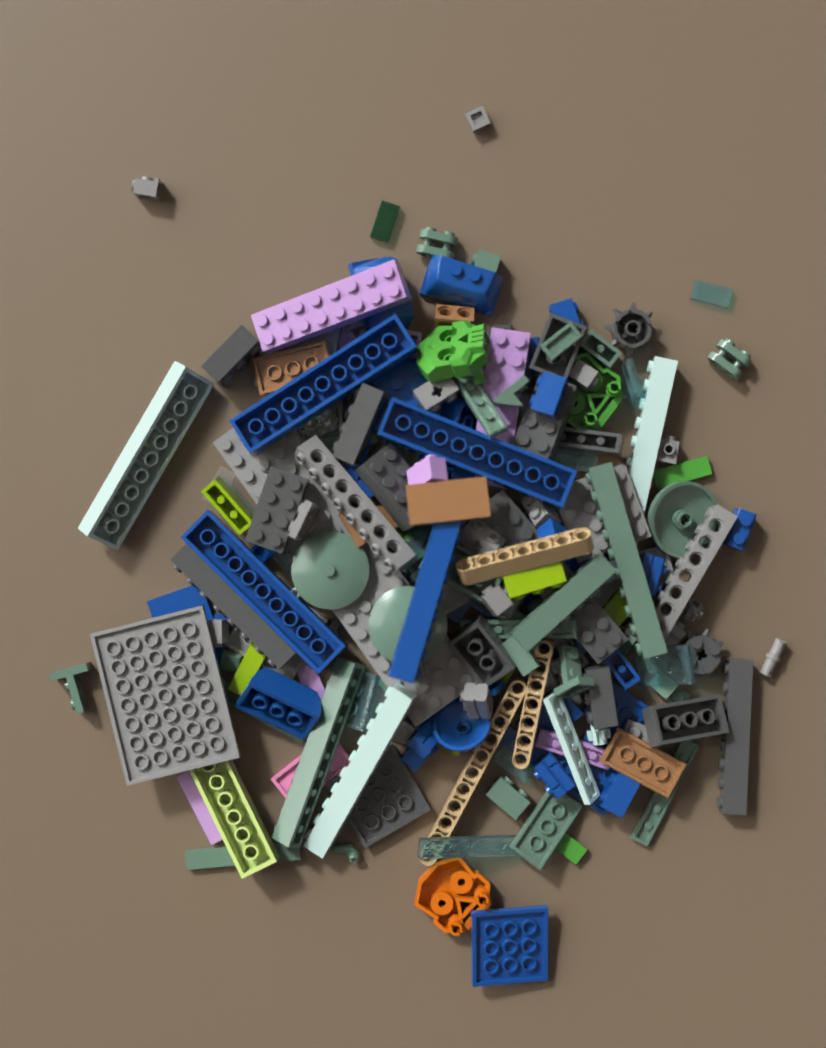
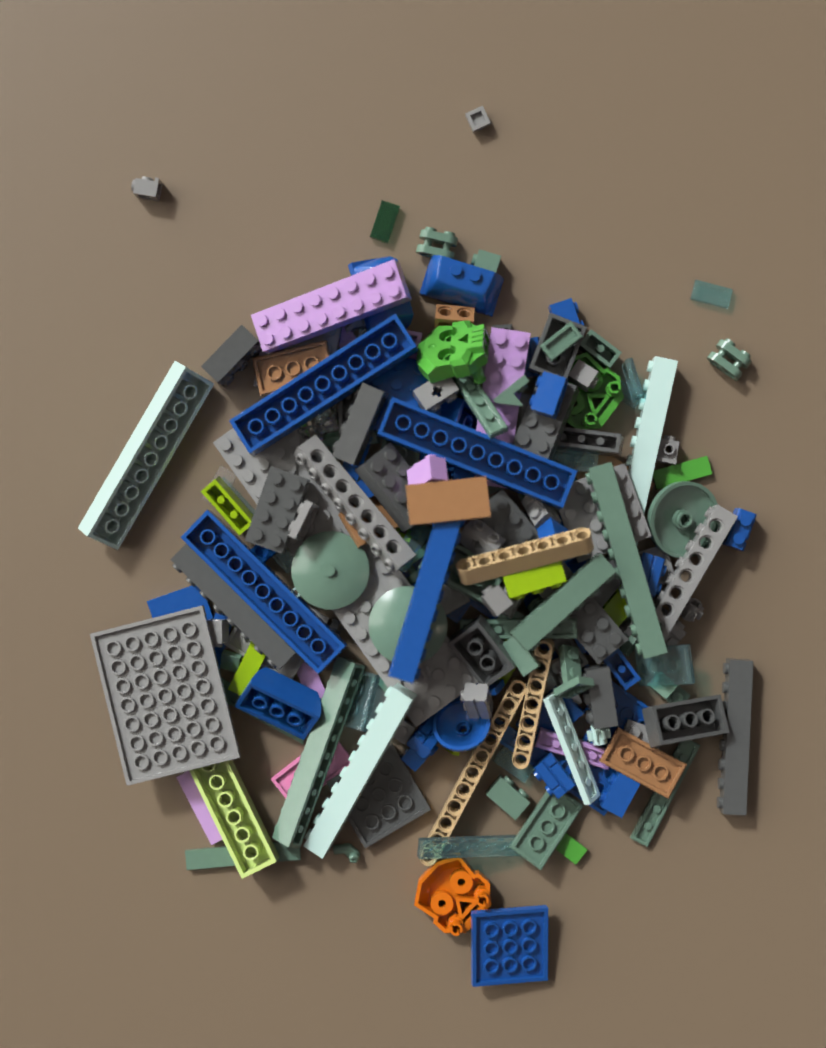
sand green bracket [49,662,92,714] -> none
dark grey brick [605,303,658,356] -> none
dark grey brick [675,629,725,679] -> none
light grey pin [759,638,787,677] -> none

